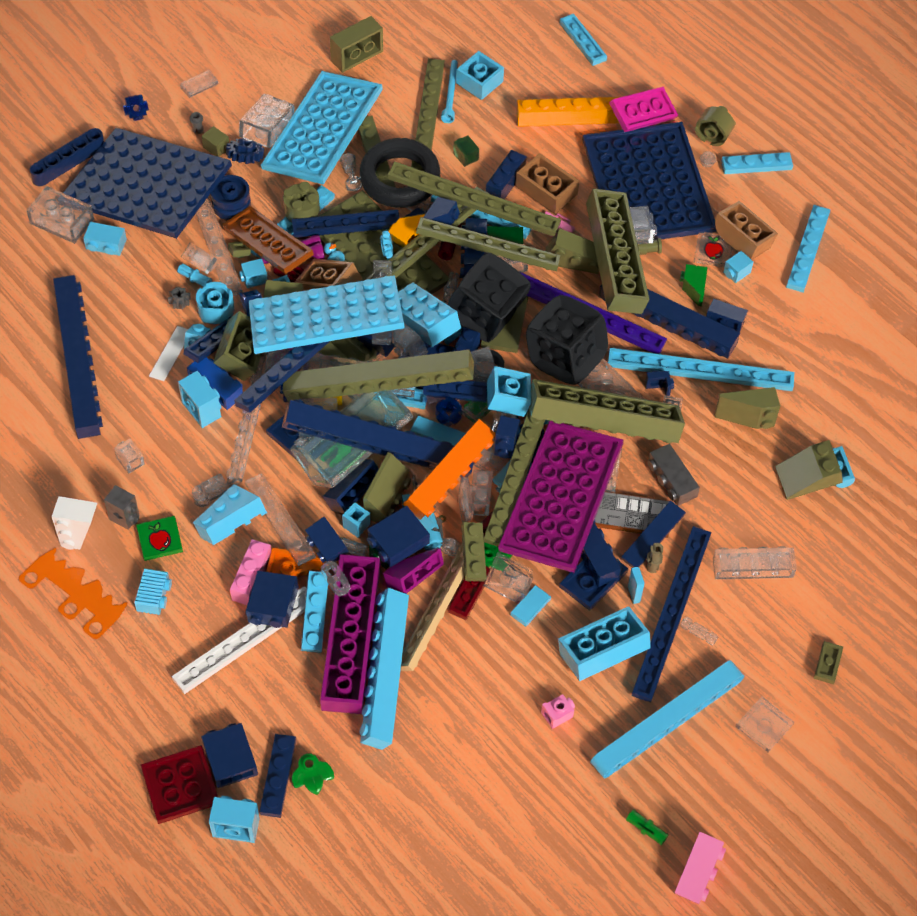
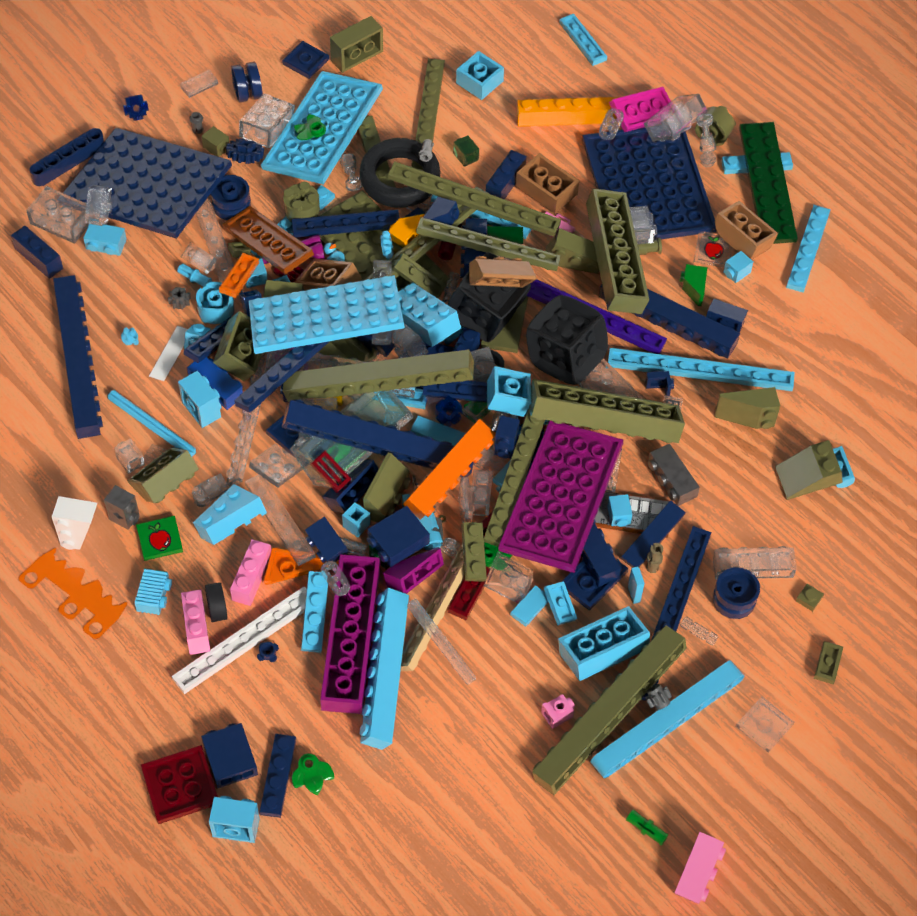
dark blue brick [246,571,299,628] -> none
medium azure piece [441,60,458,123] -> none
none -> dark blue brick [11,226,63,279]
none -> clear brick [84,185,112,226]
none -> medium azure axle [108,390,196,457]
none -> medium azure plate [121,327,139,345]
none -> olive slope [127,447,199,503]
none -> clear tile [143,444,168,466]
none -> bright pink brick [181,590,210,655]
none -> black tyre [205,582,228,622]
none -> orange tile [219,253,259,298]
none -> dark blue wheel [231,61,263,103]
none -> clear plate [249,444,304,488]
none -> dark blue plate [257,642,279,662]
none -> dark blue tile [282,41,329,79]
none -> green plate [294,114,326,140]
none -> dark red tile [310,451,351,493]
none -> olive plate [392,253,447,299]
none -> clear axle [407,599,476,685]
none -> light grey pin [419,139,434,162]
none -> medium nougat slope [469,256,536,288]
none -> olive brick [532,625,687,795]
none -> medium azure plate [543,581,578,626]
none -> clear beam [599,108,624,140]
none -> medium azure brick [607,494,632,527]
none -> clear brick [644,94,708,142]
none -> dark grey gear [645,684,672,710]
none -> clear piece [696,114,717,153]
none -> dark blue wheel [713,567,760,619]
none -> dark green plate [739,122,798,244]
none -> olive plate [796,584,824,612]

